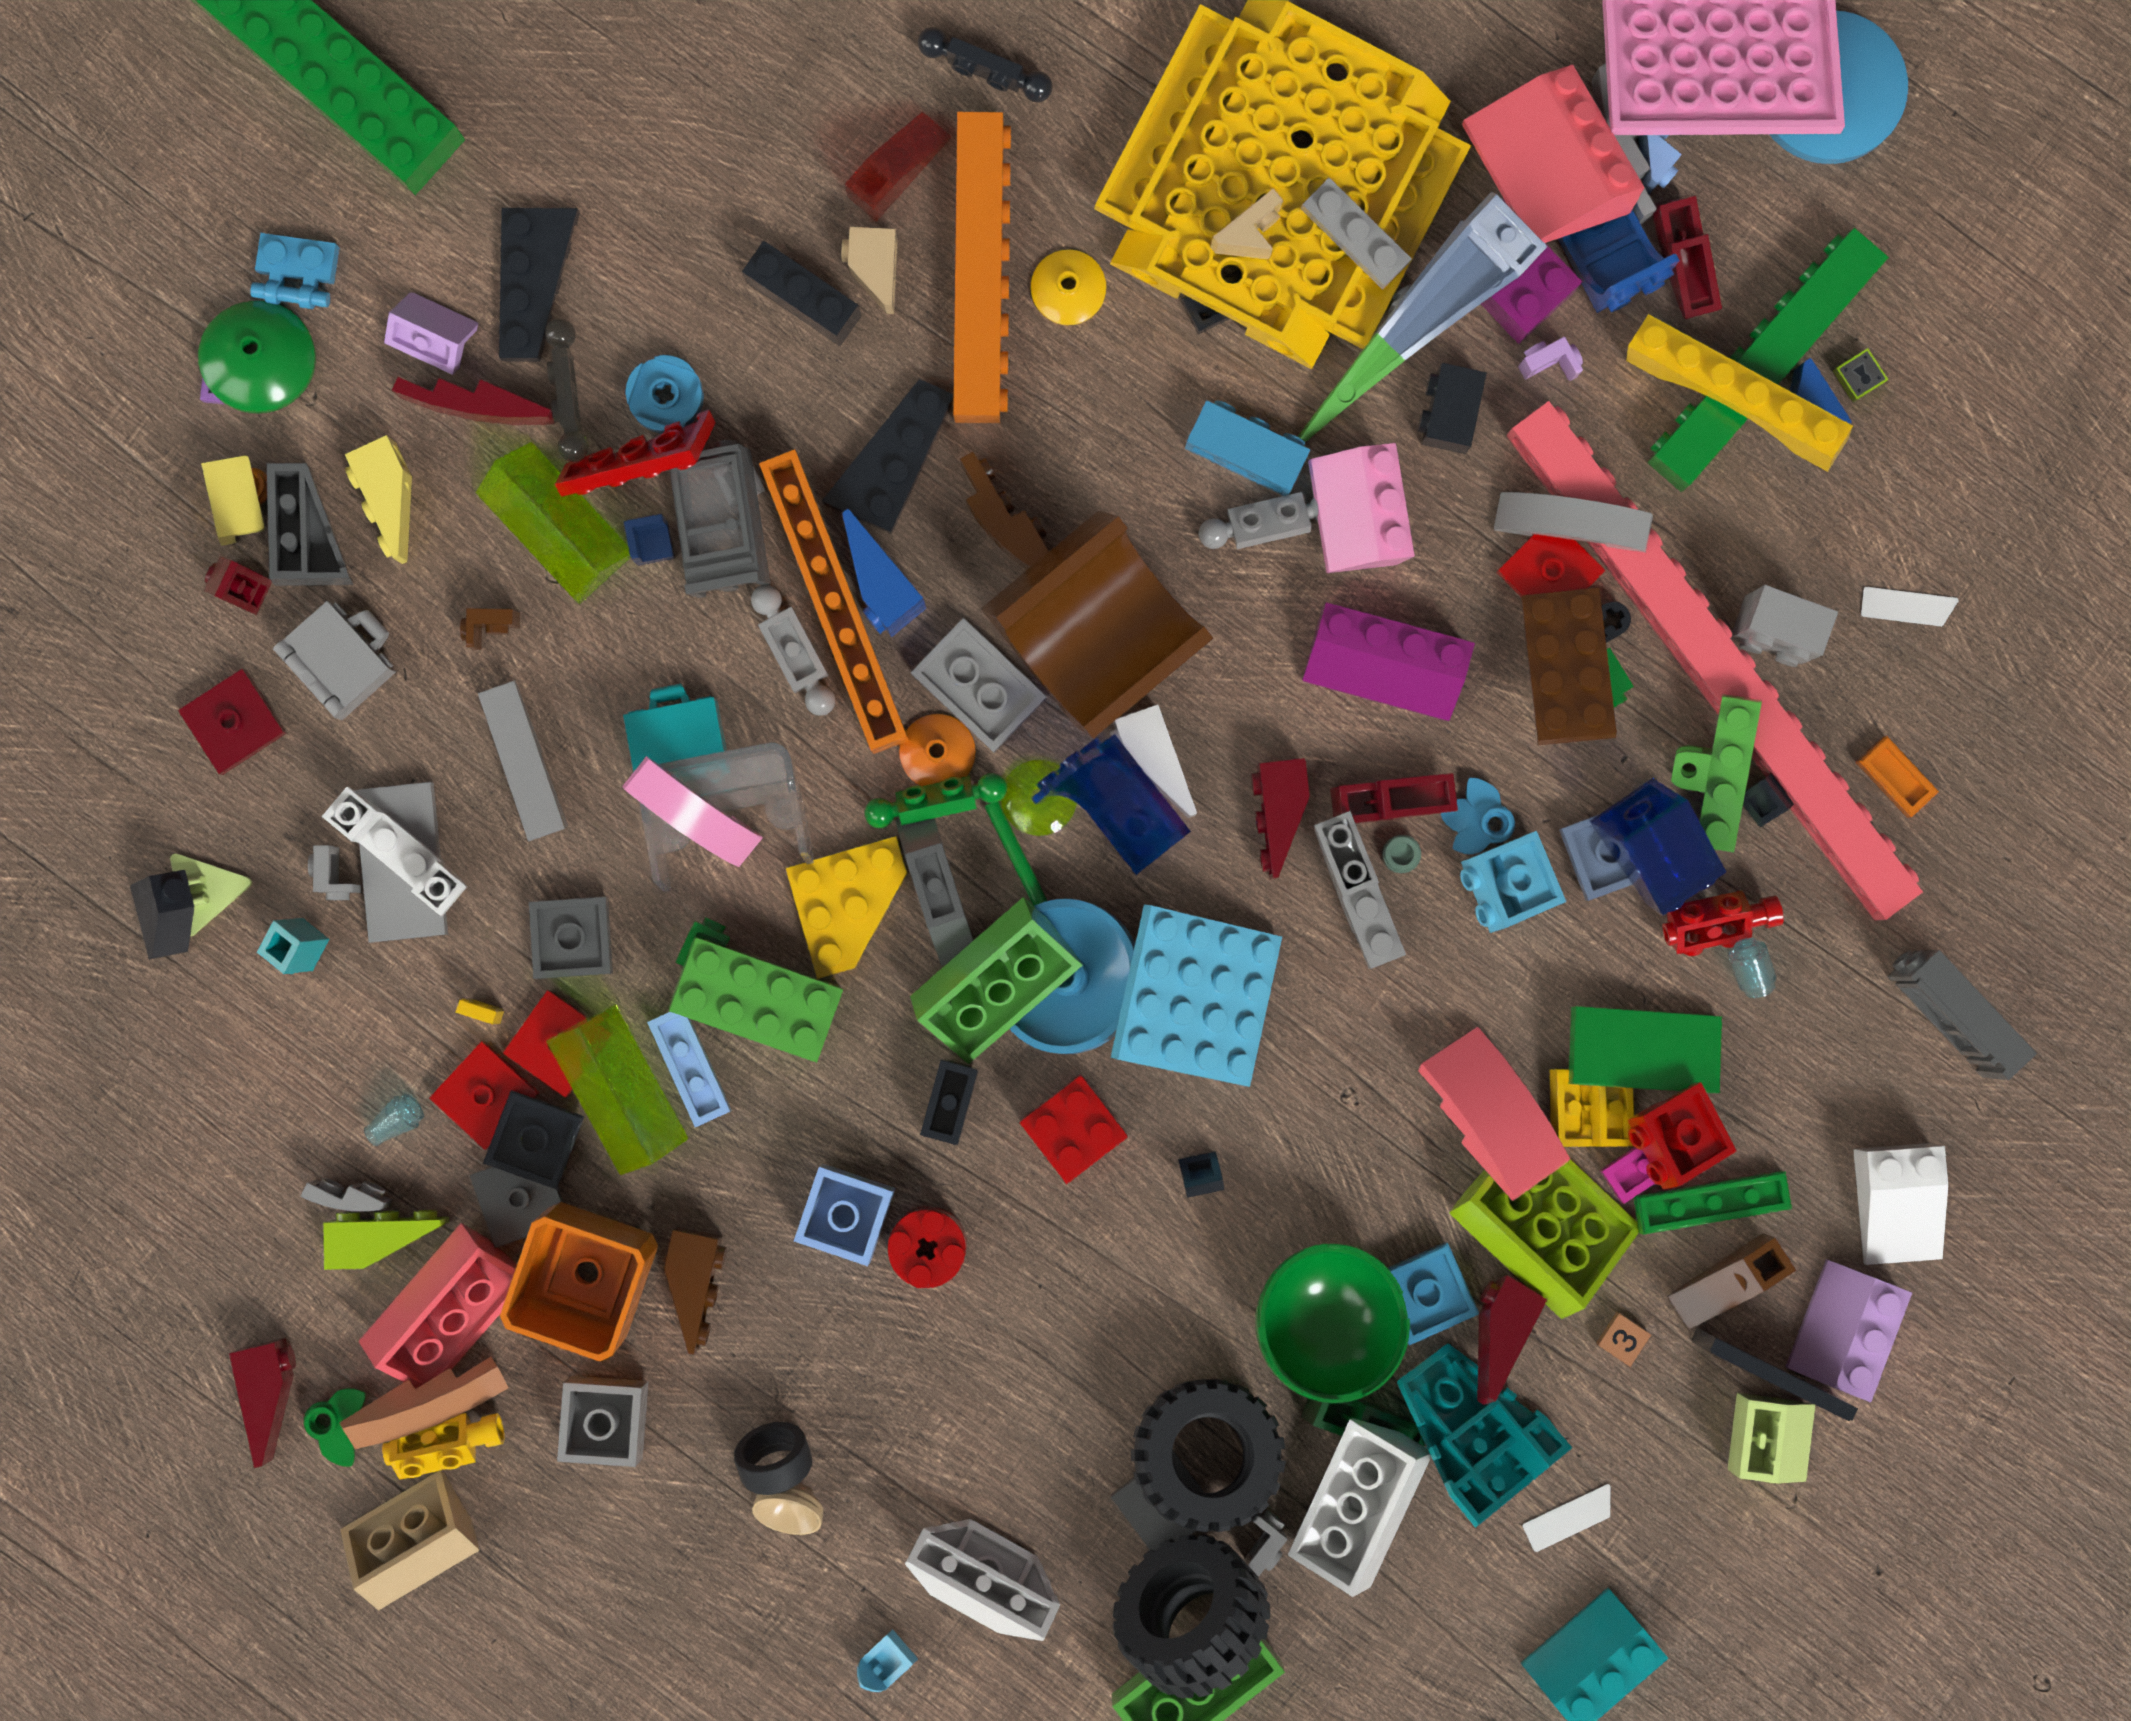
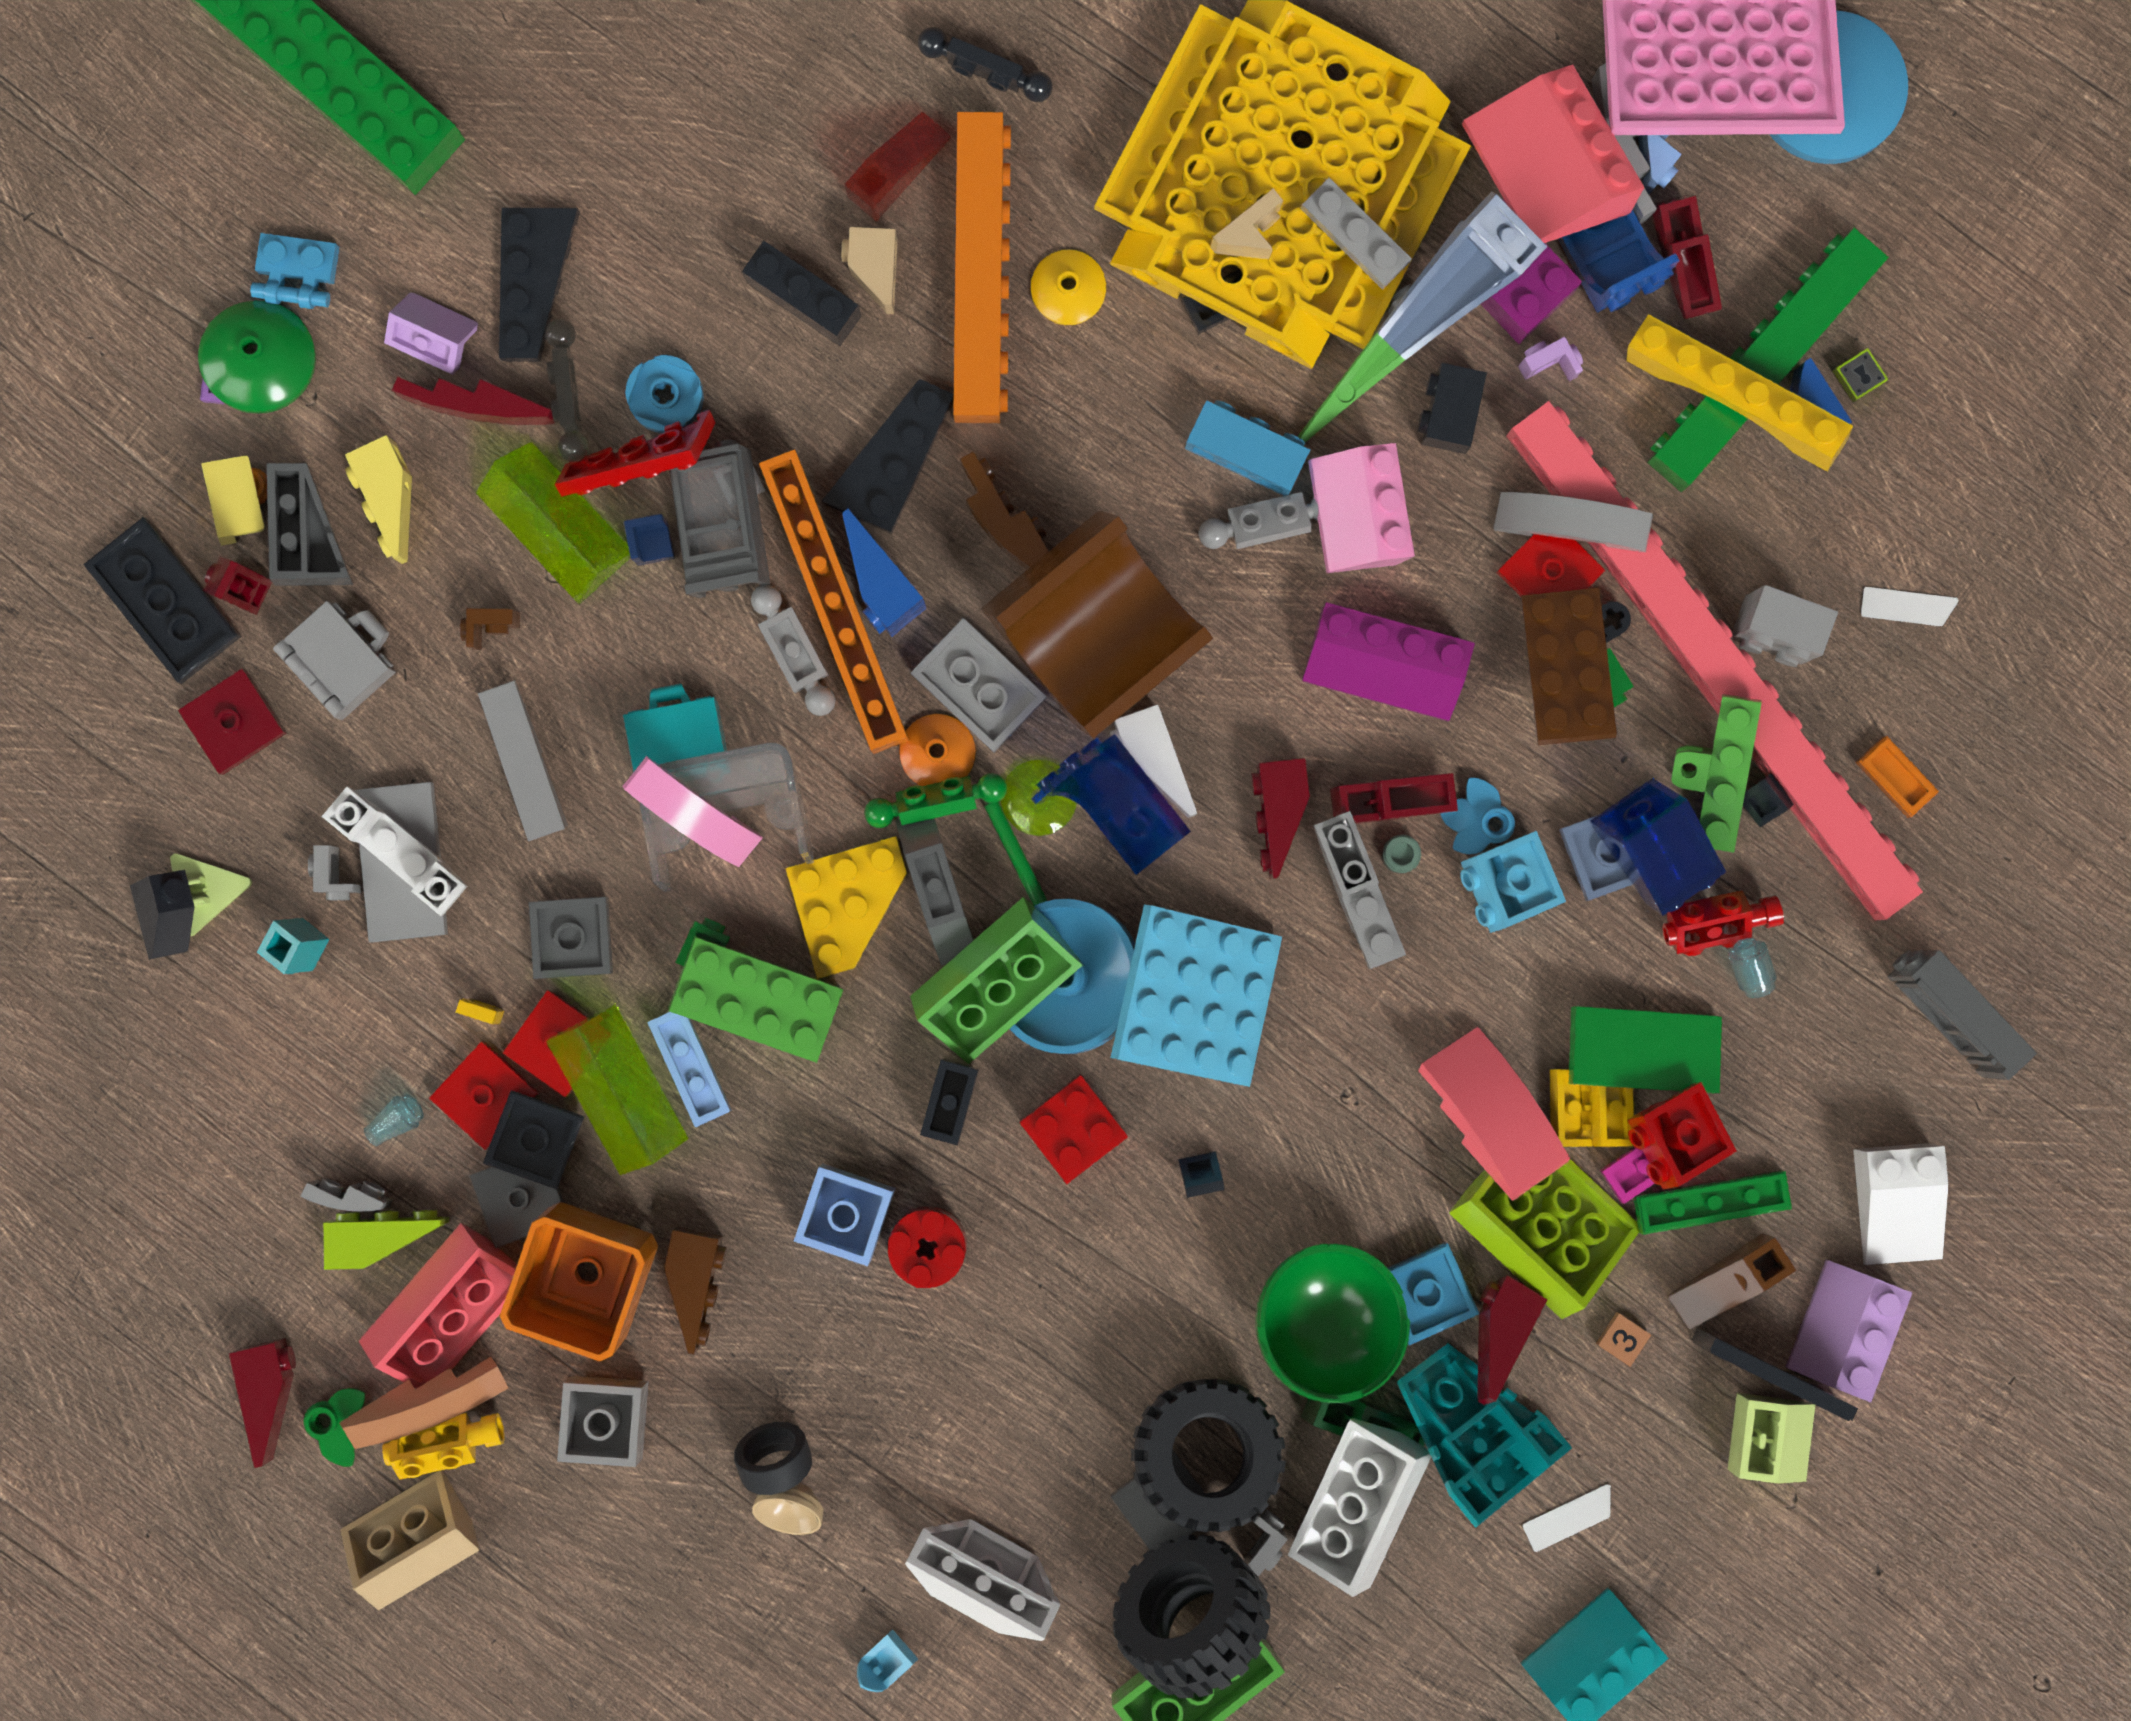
none -> black tile [83,517,242,684]

